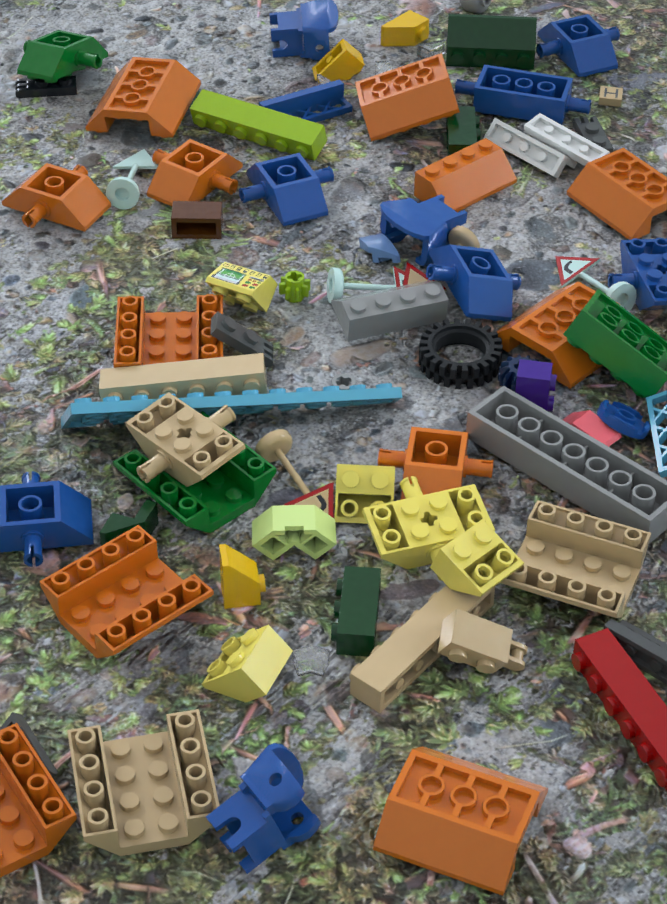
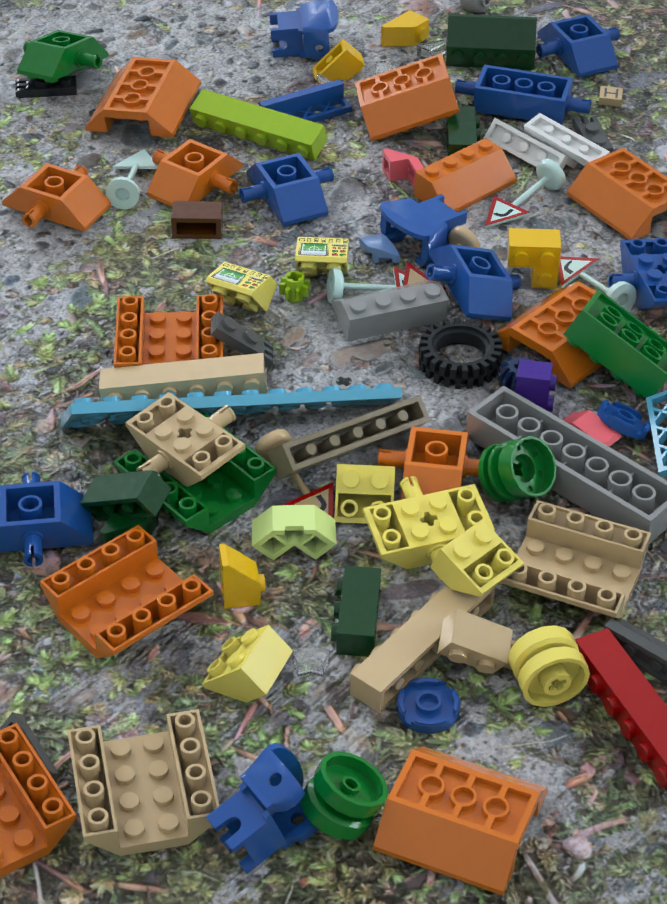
none -> dark green brick [80,470,171,521]
none -> dark tan brick [268,395,431,480]
none -> light yellow slope [295,237,349,277]
none -> green wheel [300,751,388,840]
none -> coral slope [382,148,424,188]
none -> blue tile [396,677,461,734]
none -> green wheel [478,436,557,503]
none -> light aqua piece [485,159,566,229]
none -> yellow brick [507,228,561,289]
none -> light yellow wheel [508,625,590,707]

